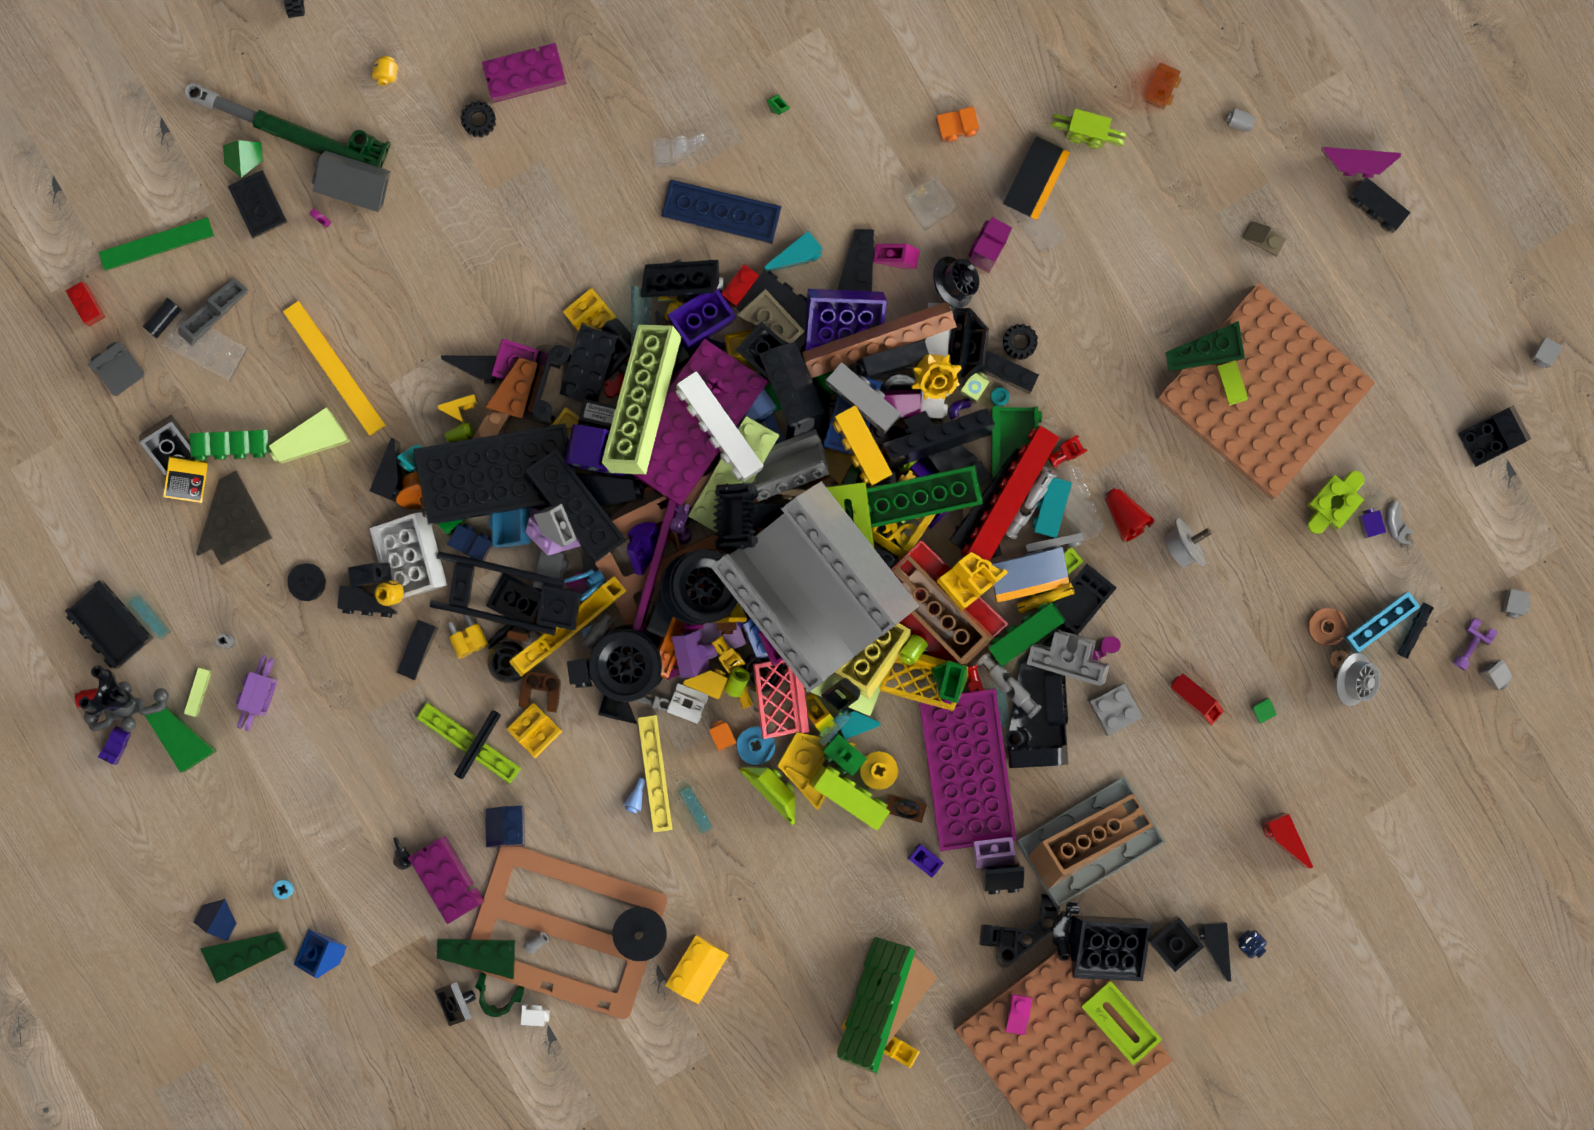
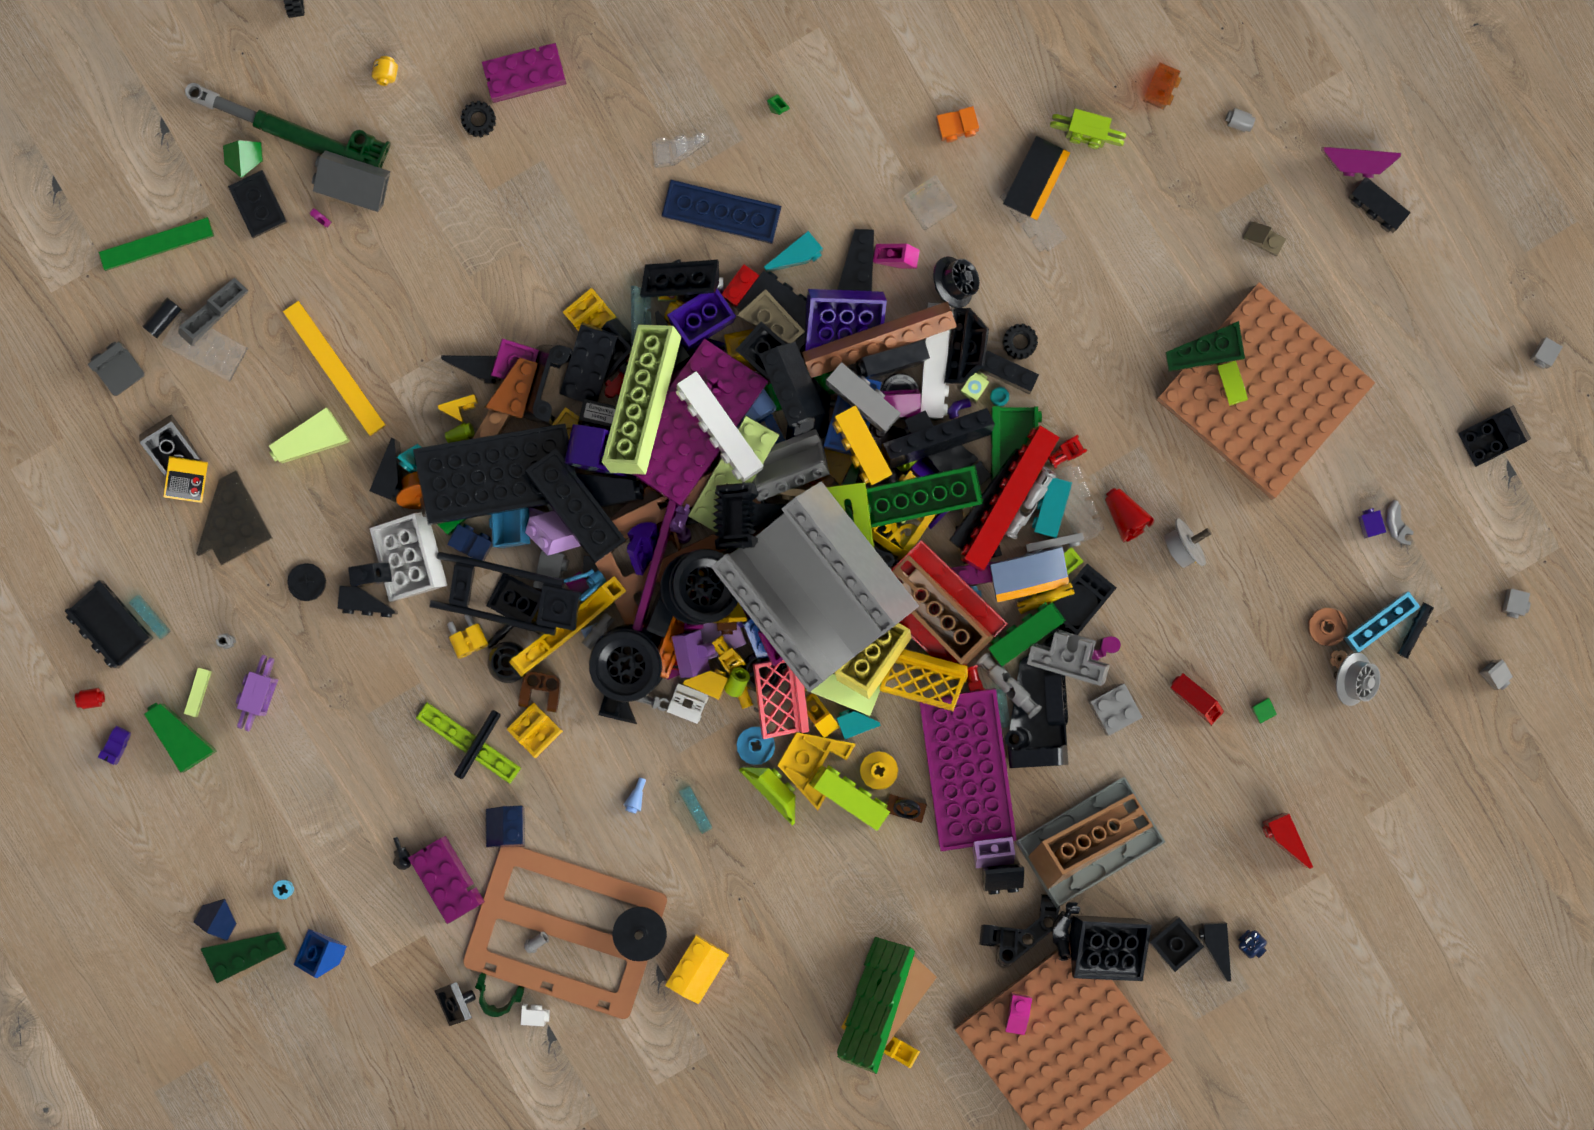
red brick [65,281,106,327] -> none
wheel [79,665,169,732] -> none
green brick [190,430,269,461] -> none
yellow head [375,580,404,606] -> none
black slope [397,619,438,680] -> none
dark green wing [437,938,515,980] -> none
reddish brown tile [507,631,531,643] -> none
light grey slope [534,504,577,547] -> none
black brick [567,659,593,688] -> none
light yellow plate [638,715,673,833] -> none
orange brick [709,720,737,751] -> none
clear light blue plate [819,711,852,746] -> none
black piece [821,678,861,712] -> none
green brick [821,733,867,776] -> none
lime brick [899,635,928,665] -> none
dark purple slope [907,843,944,878] -> none
yellow brick [912,354,962,400] -> none
green slope [931,660,967,703] -> none
yellow slope [937,552,1008,611] -> none
magenta piece [968,217,1012,273] -> none
lime piece [1081,980,1162,1066] -> none
lime brick [1306,471,1365,534] -> none
medium lavender bar [1453,617,1498,671] -> none

